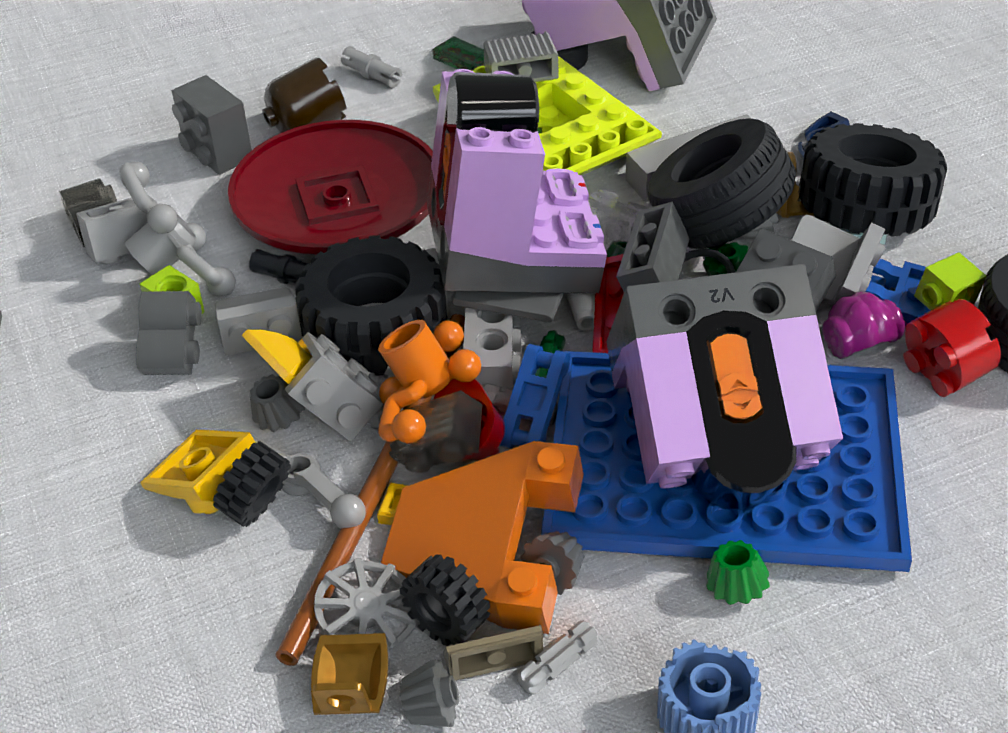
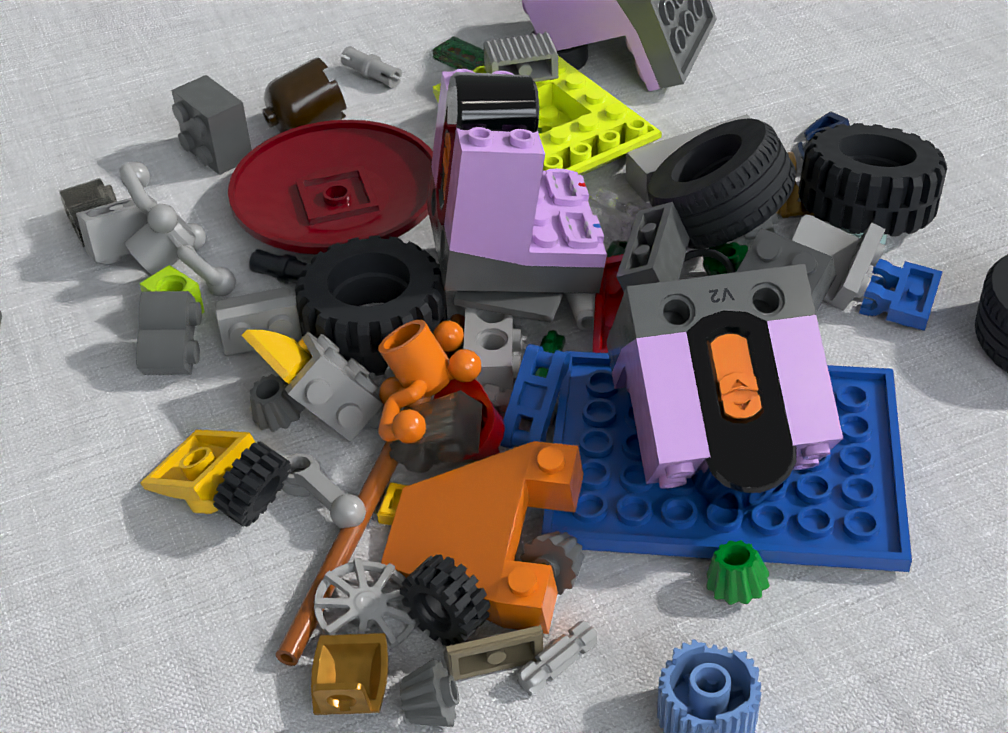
magenta hair [822,292,905,359] -> none
red brick [903,299,1001,397] -> none
lime brick [914,252,986,310] -> none

